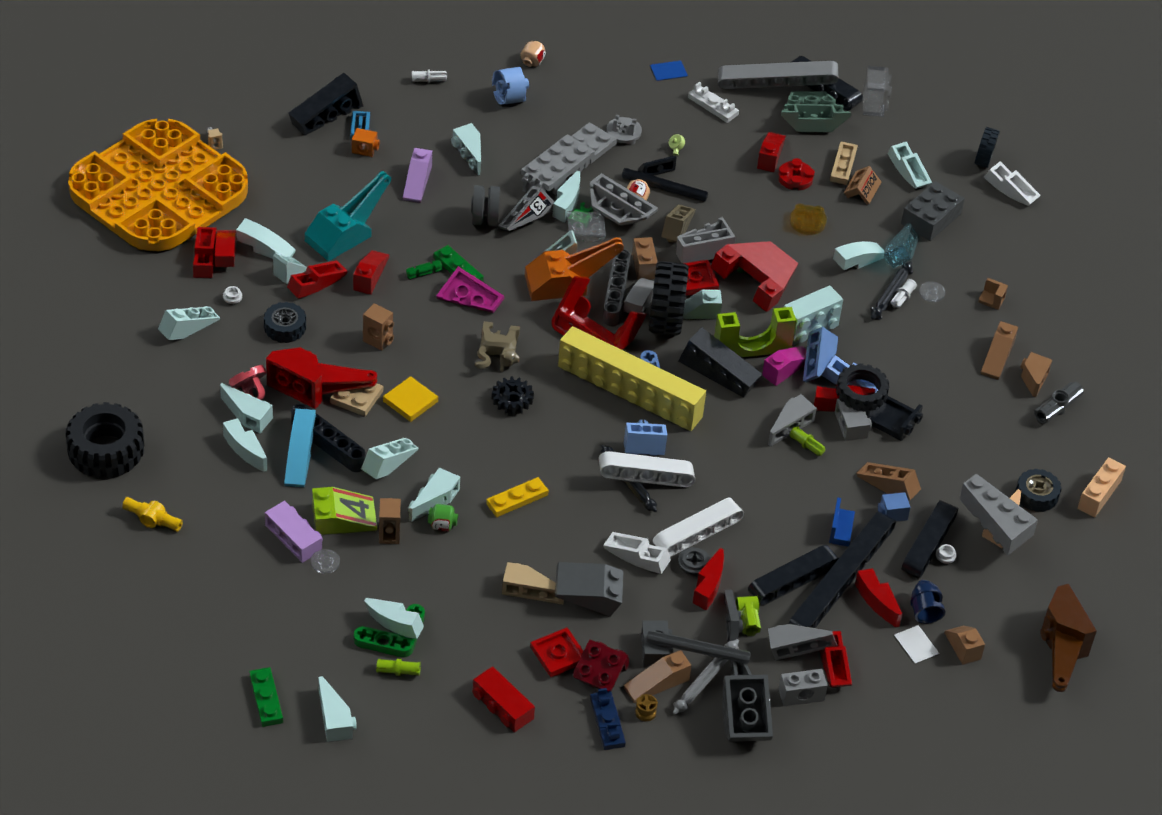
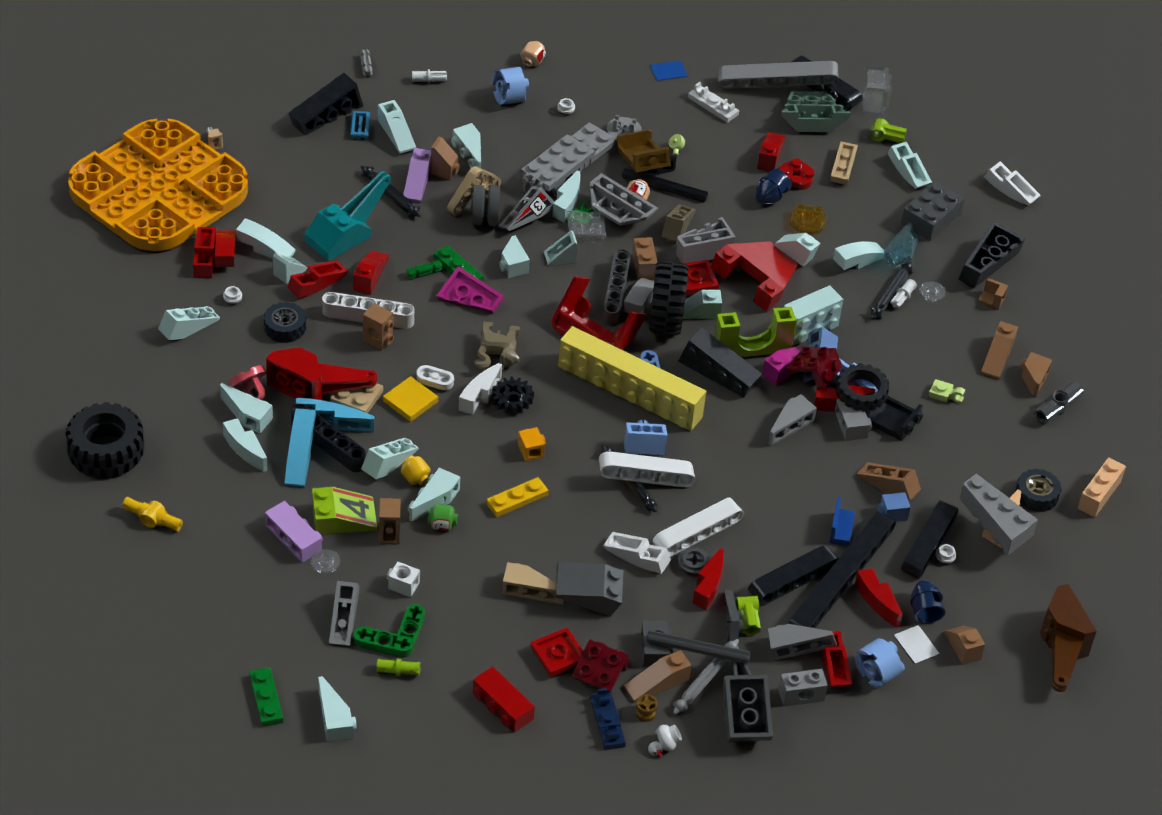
orange brick [352,128,380,157] -> none
light aqua slope [364,598,424,639] -> none
orange slope [525,237,624,301] -> none
lime axle [790,426,826,456] -> none
medium nougat panel [844,166,881,204] -> none
black wheel [974,127,1000,168] -> none
none -> medium azure slope [296,398,374,432]
none -> white beam [322,292,414,329]
none -> light grey slope [329,581,360,646]
none -> light grey axle [360,49,372,77]
none -> black wheel [361,166,421,217]
none -> light aqua slope [378,100,416,154]
none -> white brick [386,561,420,597]
none -> yellow head [401,455,431,486]
none -> white plate [416,365,454,390]
none -> medium nougat slope [431,136,460,180]
none -> tan beam [447,166,501,216]
none -> white slope [459,363,502,415]
none -> light aqua slope [499,235,530,278]
none -> light orange brick [518,427,546,461]
none -> white plate [557,98,575,114]
none -> pearl gold panel [616,129,671,172]
none -> white animal [648,724,682,757]
none -> dark blue helmet [756,169,791,204]
none -> light aqua slope [774,233,820,267]
none -> dark red bracket [786,346,842,389]
none -> light blue brick [855,638,905,688]
none -> lime piece [870,118,907,143]
none -> yellowish green plate [929,379,965,403]
none -> black wedge [958,222,1026,288]

